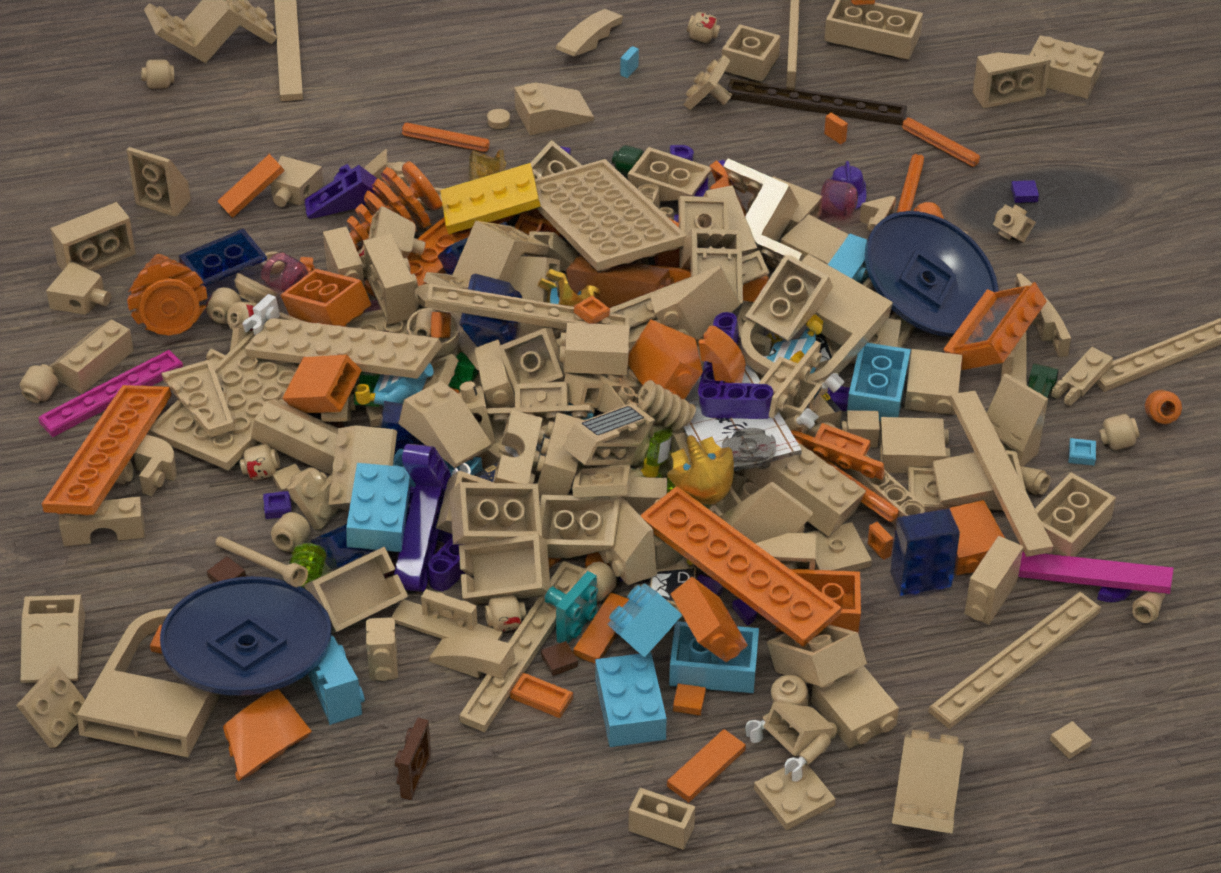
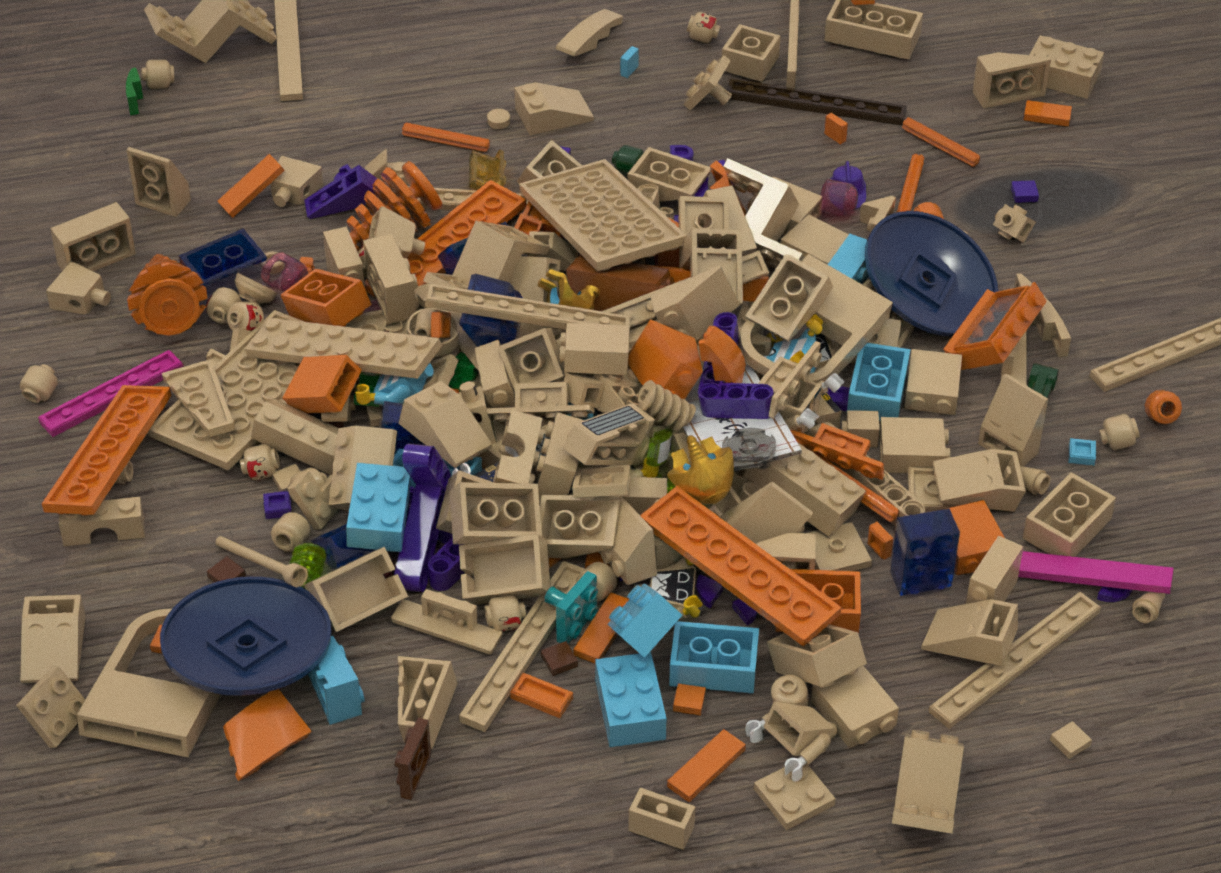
tan slope [50,319,134,394] -> none
tan brick [134,435,177,496] -> none
white plate [243,294,280,336] -> none
tan brick [366,618,398,681] -> none
tan slope [429,636,515,679] -> none
yellow plate [440,163,541,234] -> none
orange tile [573,296,610,324] -> none
orange brick [671,577,748,663] -> none
tan tile [949,391,1053,557] -> none
tan hinge [1051,347,1113,406] -> none
none -> green slope [126,67,143,116]
none -> tan wedge [398,656,458,749]
none -> tan slope [921,599,1018,666]
none -> orange tile [1023,100,1072,127]

